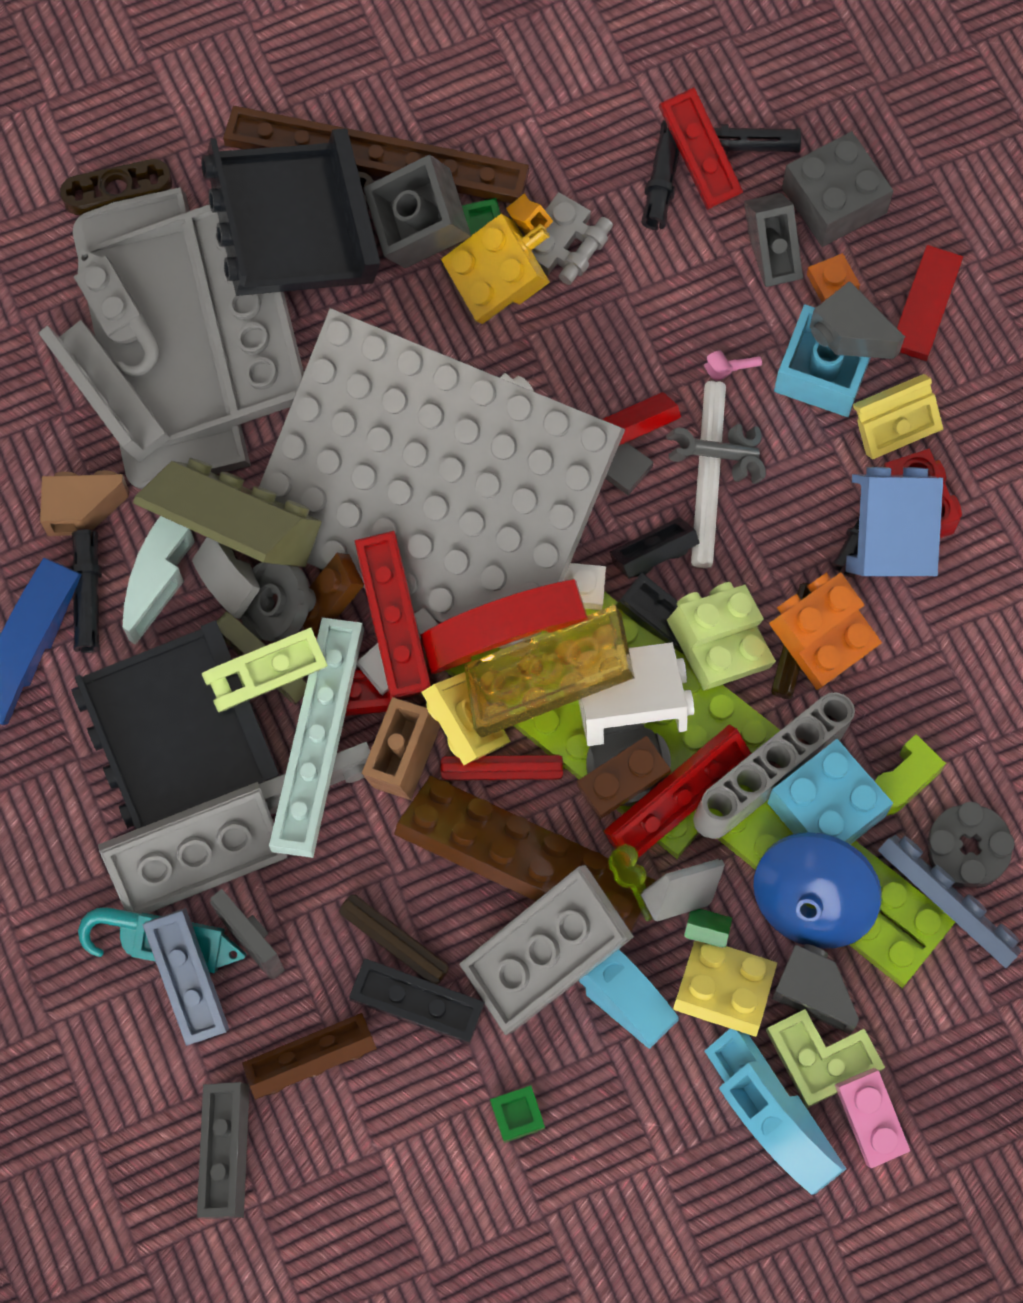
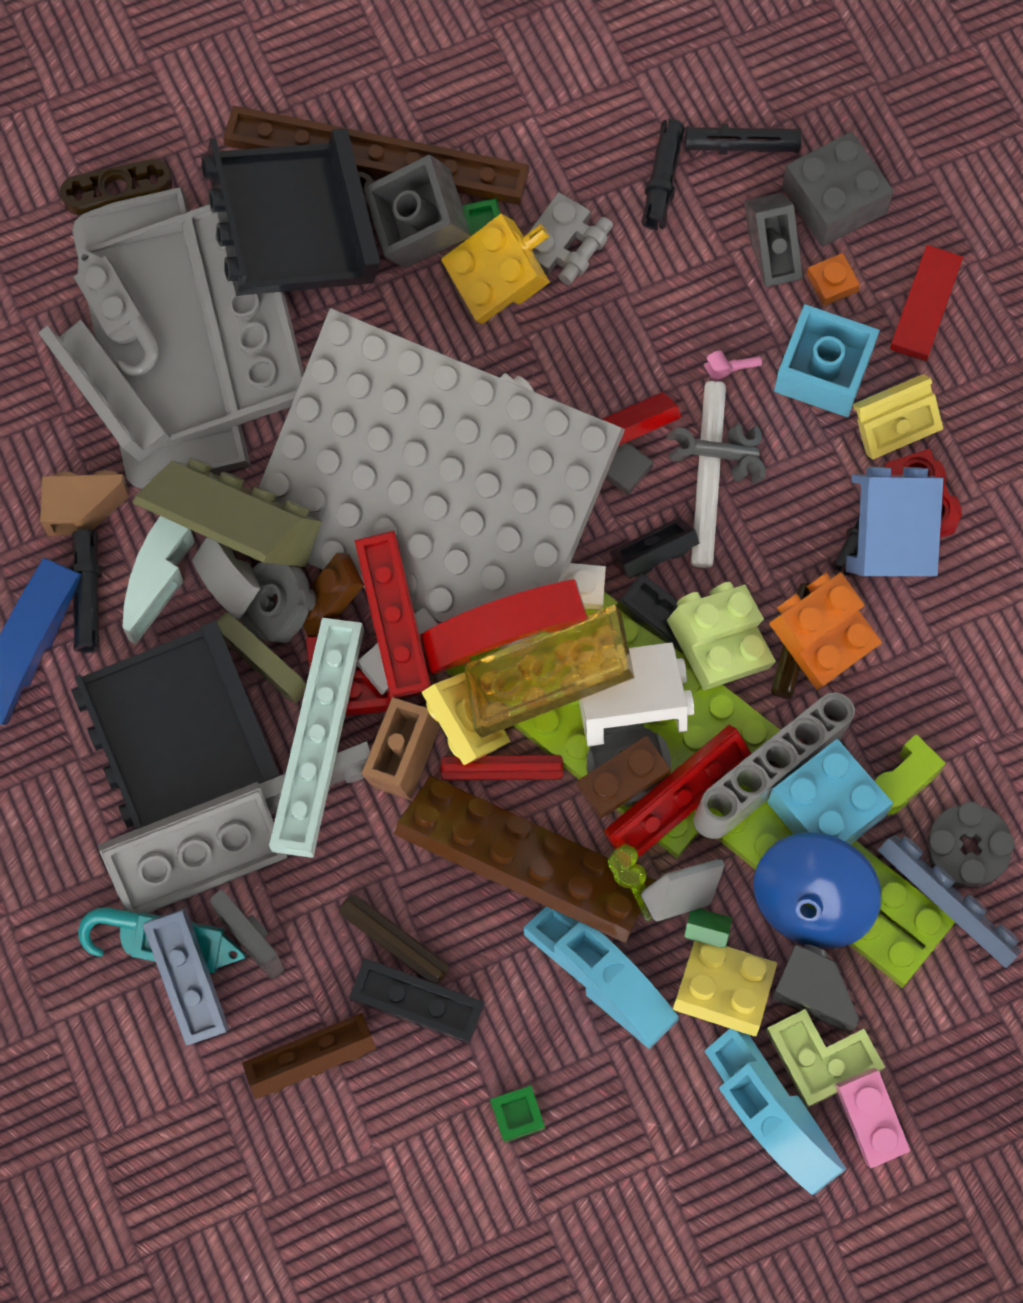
dark grey plate [197,1082,249,1219] -> none
yellowish green plate [202,628,328,713] -> none
light grey tile [459,865,634,1035] -> none
light orange piece [506,193,553,235] -> none
red tile [658,87,743,210] -> none
dark grey slope [810,281,905,359] -> none

